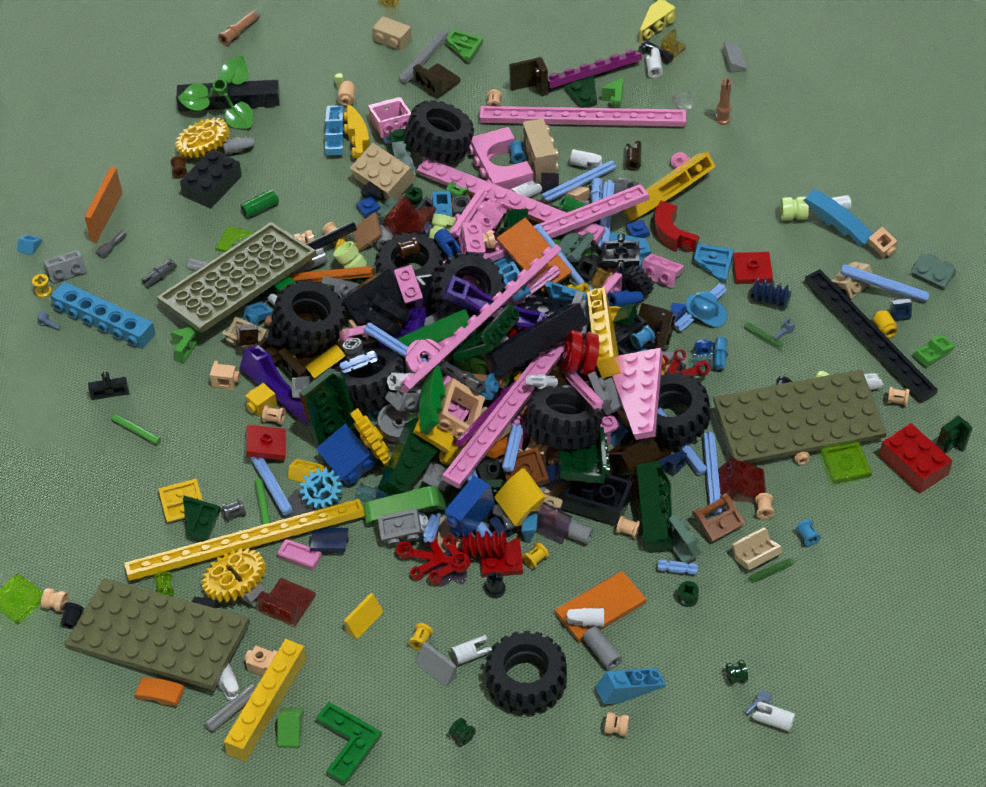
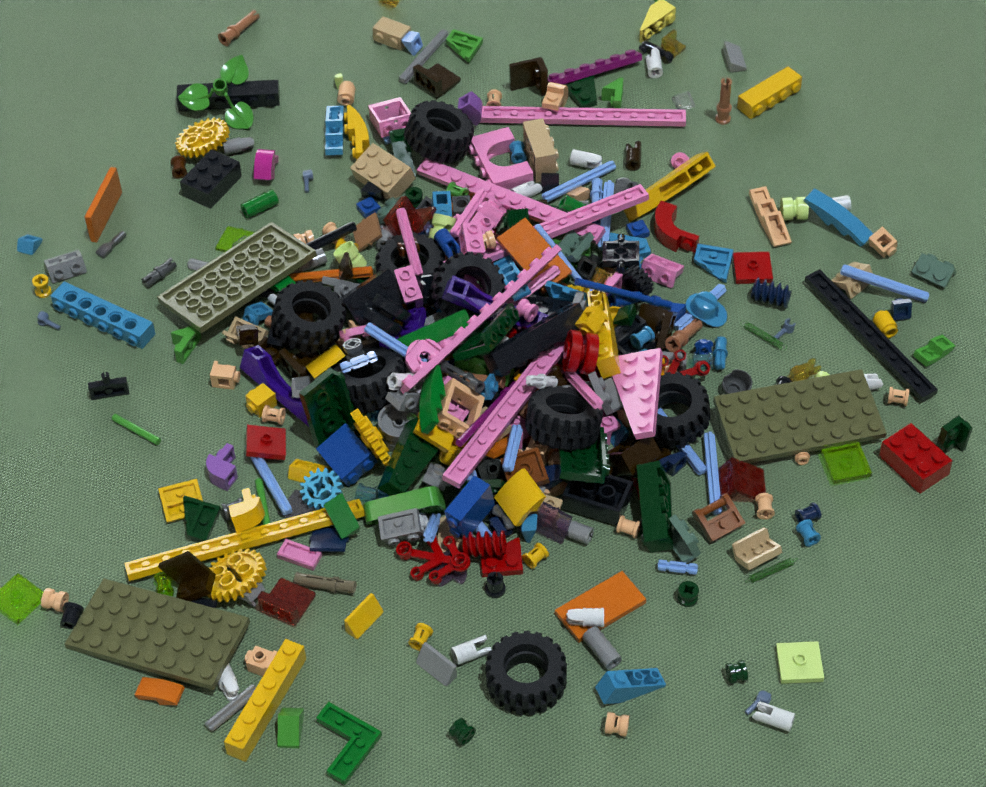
none -> dark brown bracket [158,551,216,602]
none -> medium lavender brick [206,443,238,491]
none -> yellow brick [229,488,265,533]
none -> dark pink brick [254,149,279,180]
none -> dark tan pin [294,572,357,594]
none -> sand blue hand [303,169,314,193]
none -> green slope [324,493,360,540]
none -> dark brown slope [339,252,353,280]
none -> bright pink axle [396,208,423,276]
none -> light blue slope [401,31,423,56]
none -> medium lavender brick [458,91,483,126]
none -> bright pink wheel [516,298,539,322]
none -> light nougat brick [542,82,568,111]
none -> blue bar [575,278,673,309]
none -> yellow brick [575,306,610,335]
none -> nougat pin [665,319,703,352]
none -> dark grey hair [721,369,753,394]
none -> yellow brick [737,66,802,119]
none -> light nougat slope [749,186,792,247]
none -> yellowish green plate [776,641,824,684]
none -> clear yellow plate [789,358,821,382]
none -> dark blue bush [795,502,822,523]

